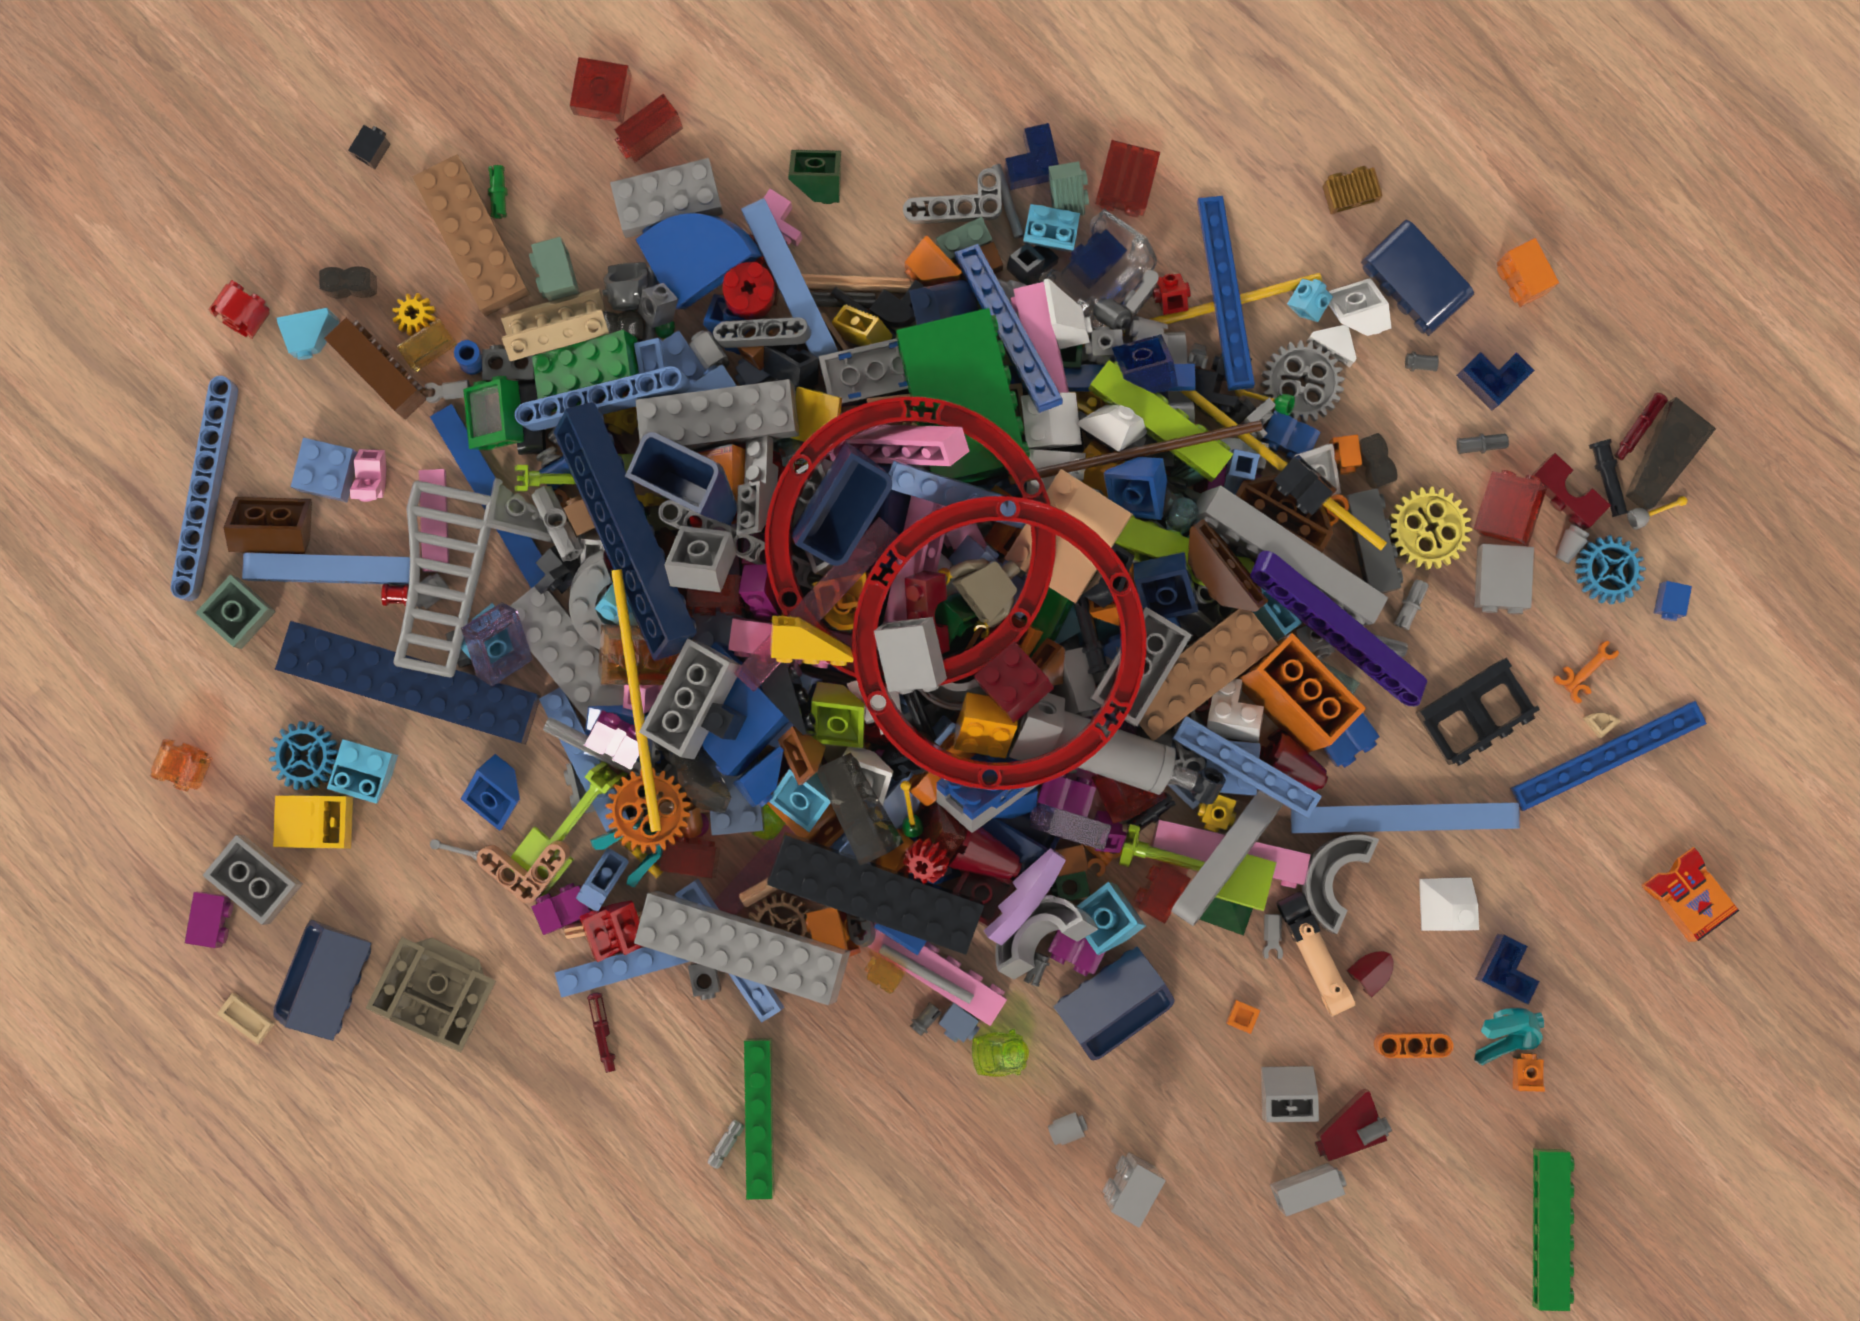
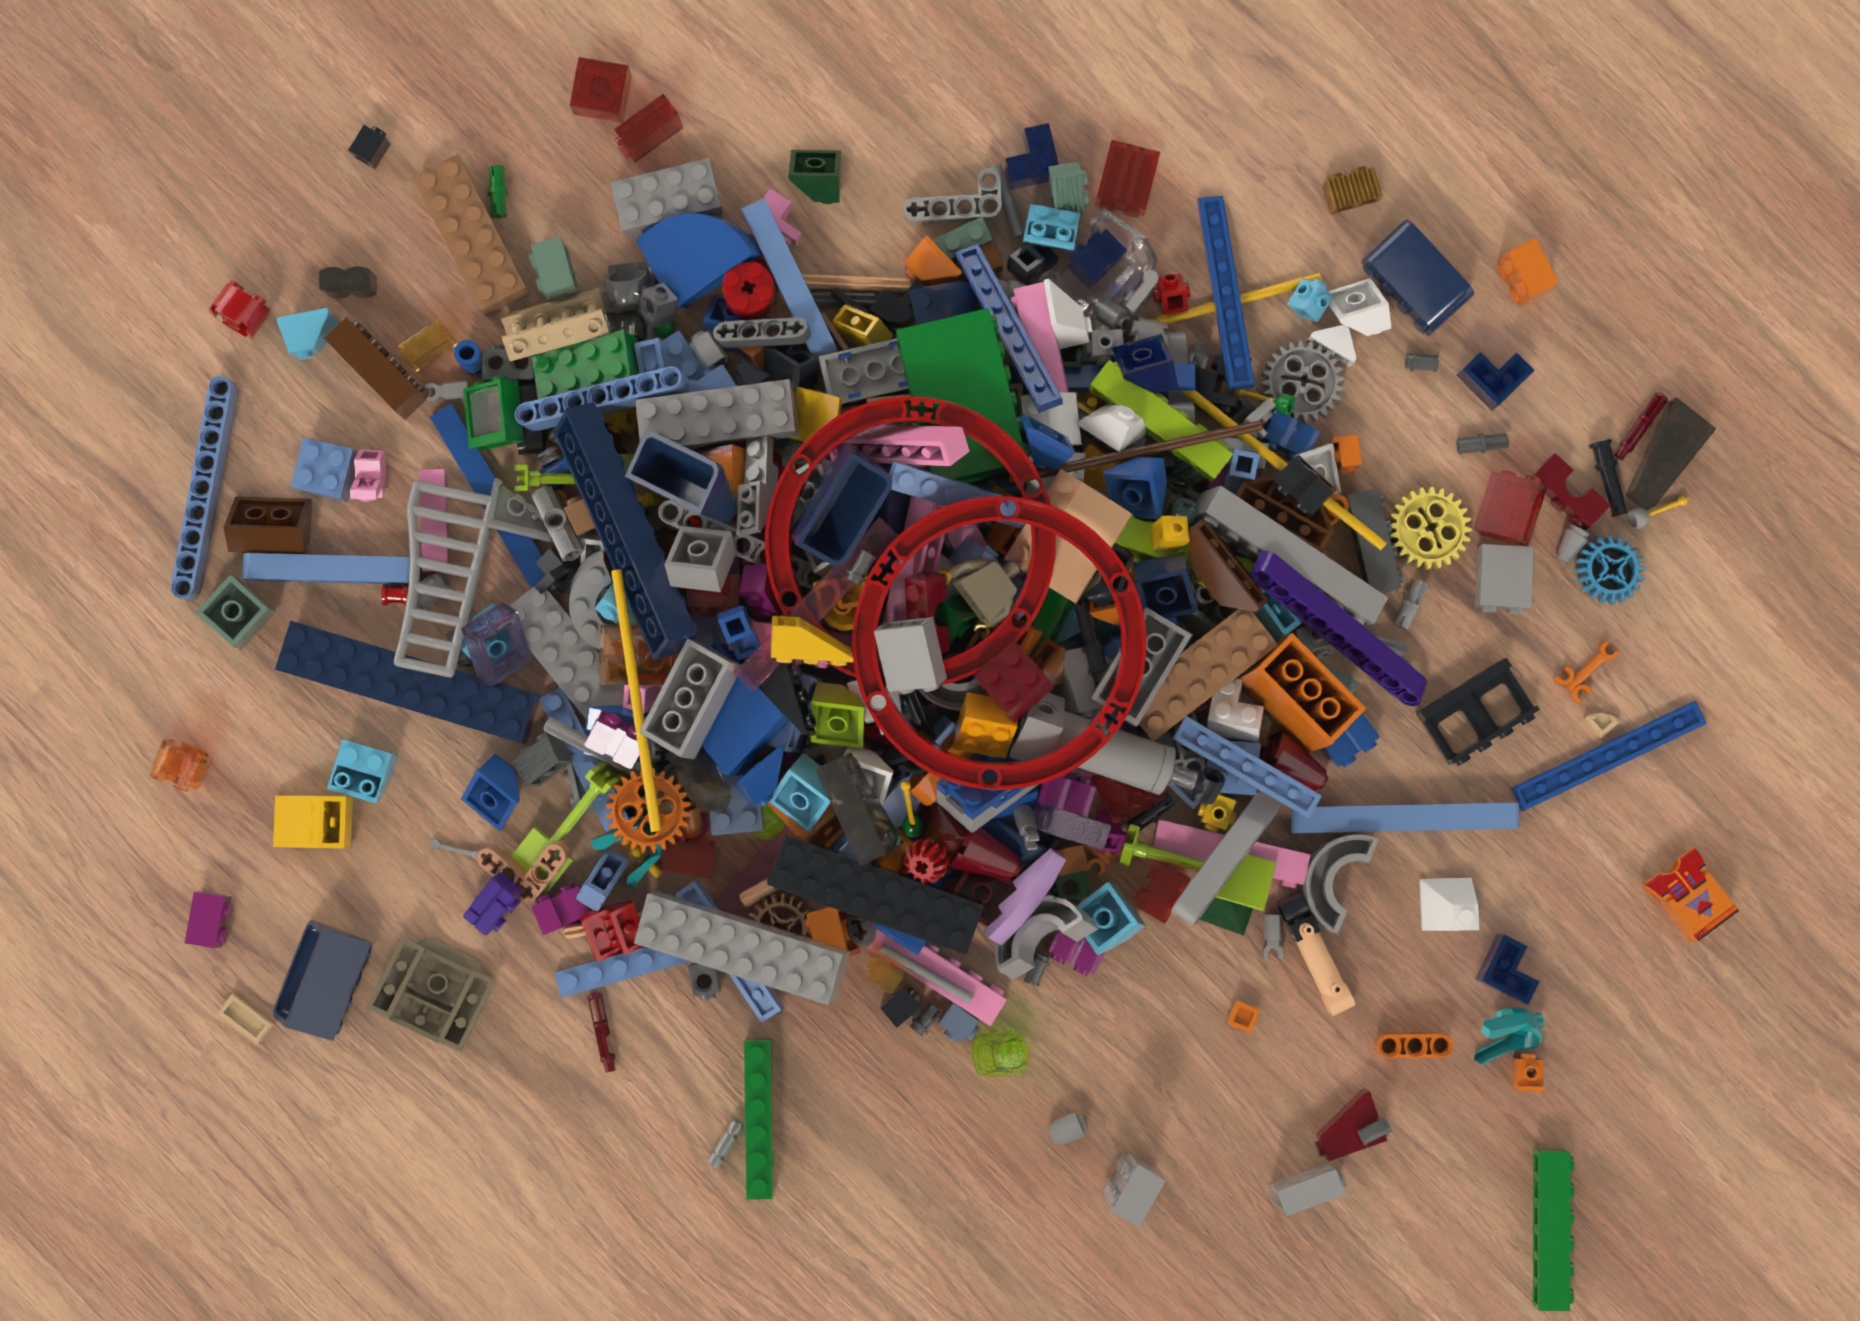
light grey brick [202,835,303,925] -> none
dark azure gear [269,721,339,791] -> none
yellow gear [392,293,436,337] -> none
black brick [701,703,747,740] -> none
dark orange slope [778,726,826,785] -> none
dark blue windscreen [1053,946,1175,1061] -> none
light grey slope [1261,1066,1319,1122] -> none
dark red brick [1346,951,1394,998] -> none
clear smoke brick [1359,433,1398,489] -> none
blue brick [1654,581,1692,621] -> none
none -> dark purple brick [463,873,523,935]
none -> dark grey brick [513,732,573,787]
none -> blue brick [718,605,762,661]
none -> dark grey pin [846,549,876,585]
none -> black brick [880,985,921,1028]
none -> light grey bar [1014,805,1039,850]
none -> blue slope [1021,413,1075,471]
none -> yellow brick [1151,516,1190,551]

